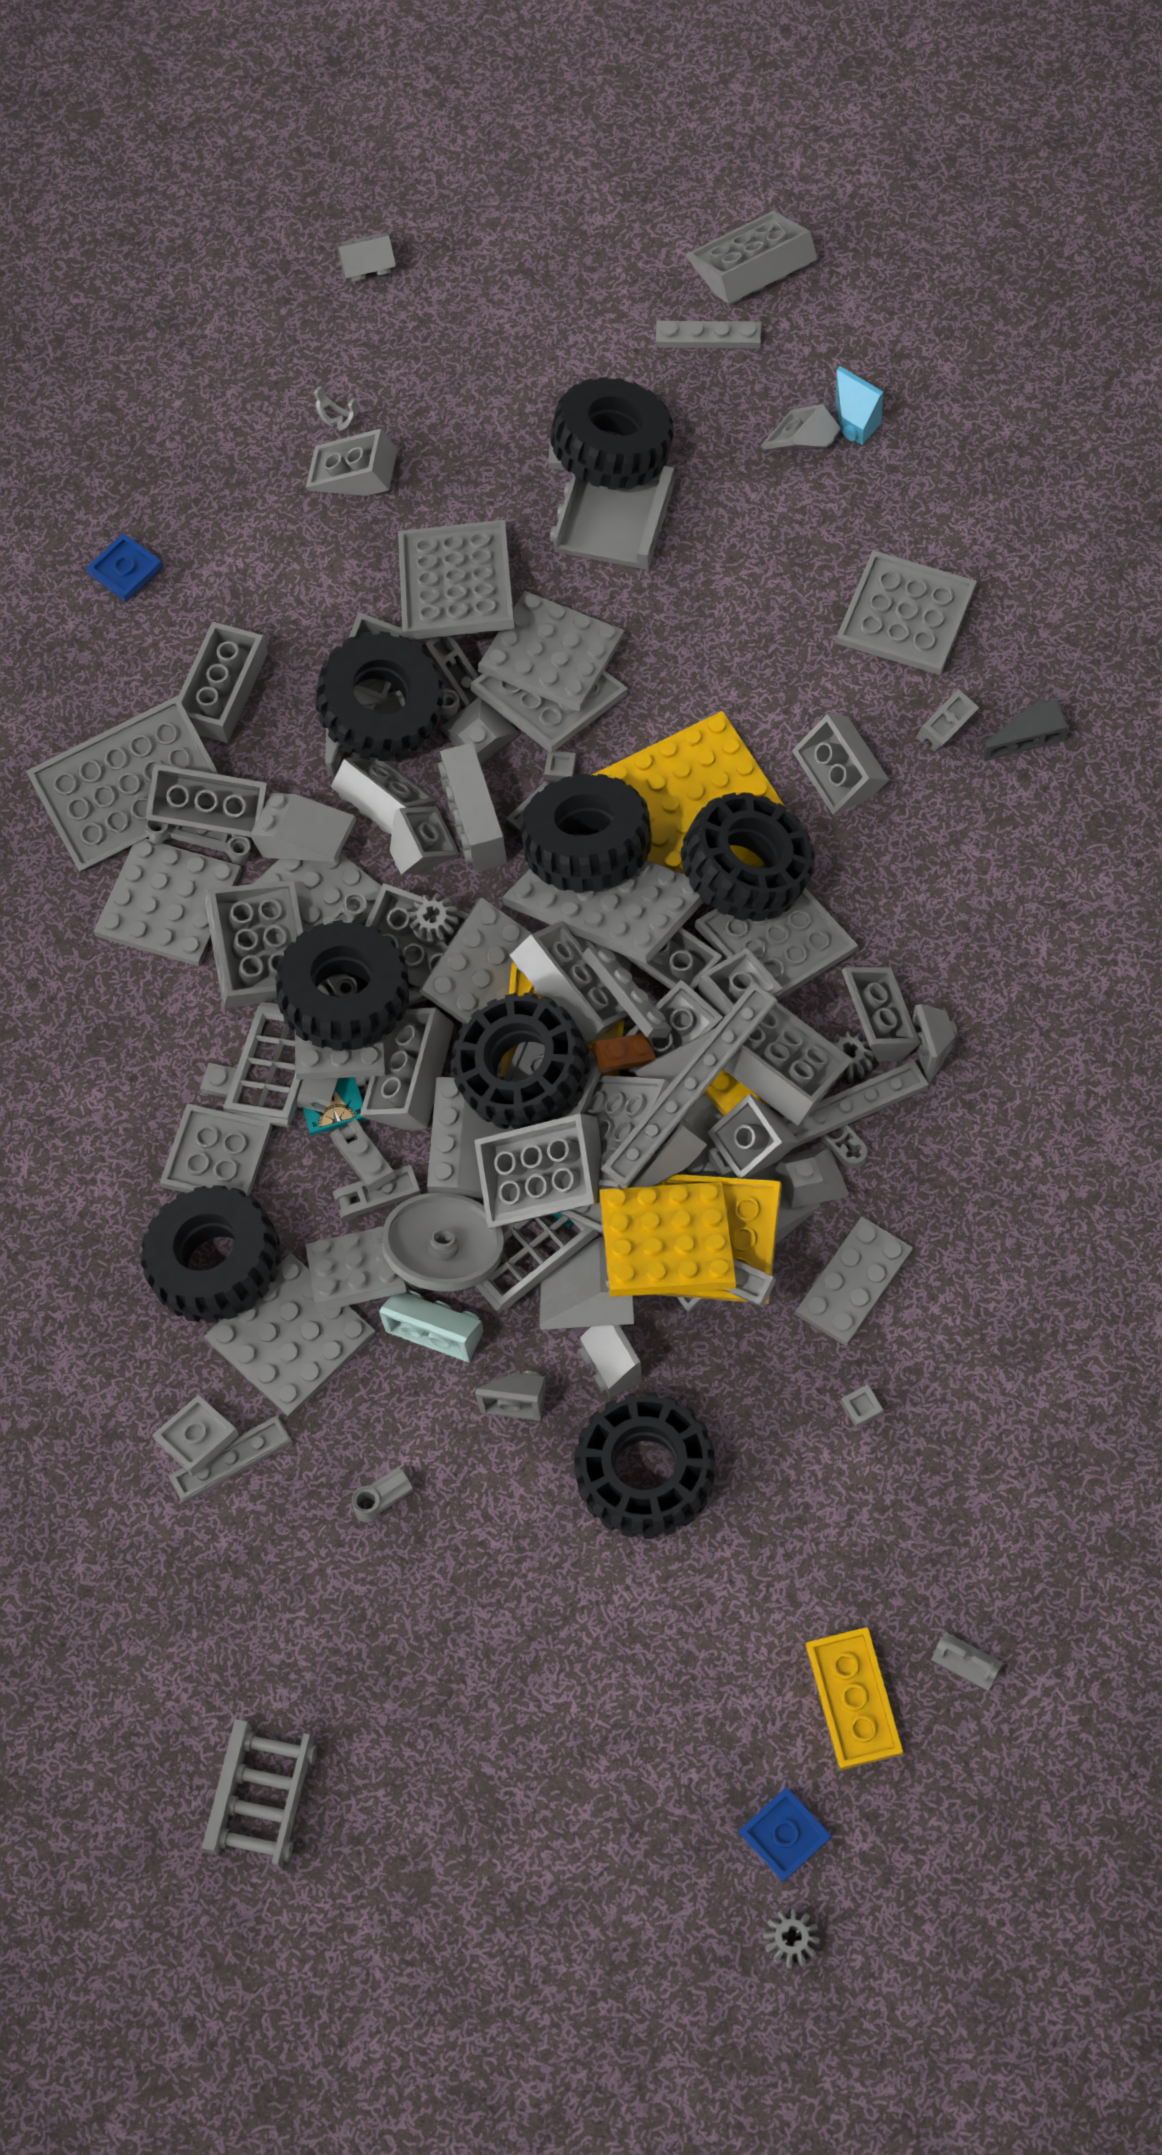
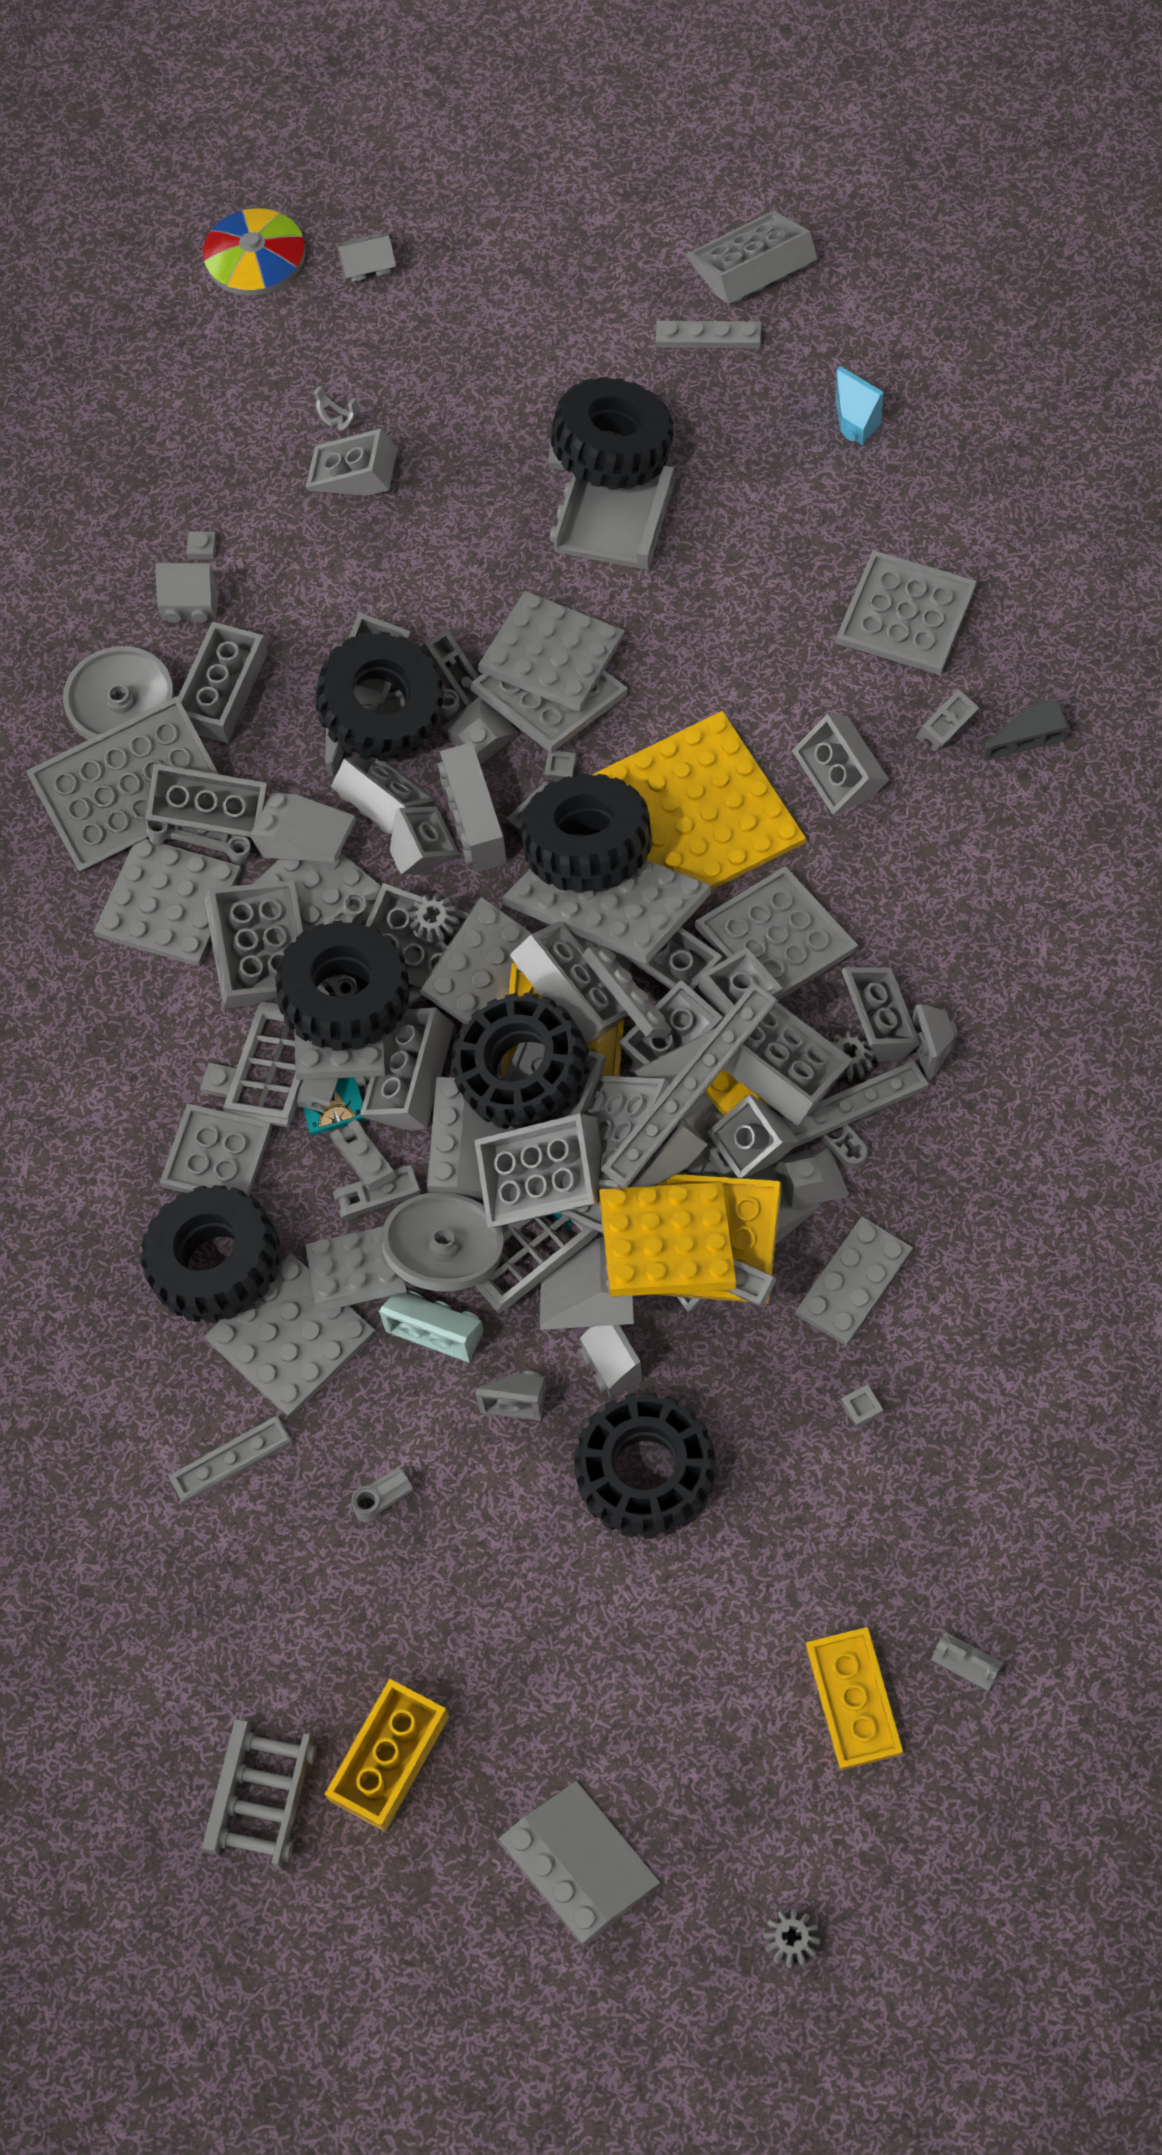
blue plate [86,533,163,602] -> none
light grey plate [152,1395,239,1476] -> none
light grey plate [398,520,515,640] -> none
dark orange plate [591,1033,656,1073] -> none
black tyre [681,792,815,922] -> none
blue plate [738,1787,832,1883] -> none
light grey slope [761,404,841,450] -> none
none -> light grey dish [63,646,175,740]
none -> light grey slope [155,563,219,623]
none -> light grey plate [186,532,217,559]
none -> dish [203,208,306,296]
none -> yellow brick [325,1679,449,1832]
none -> light grey slope [498,1781,660,1949]

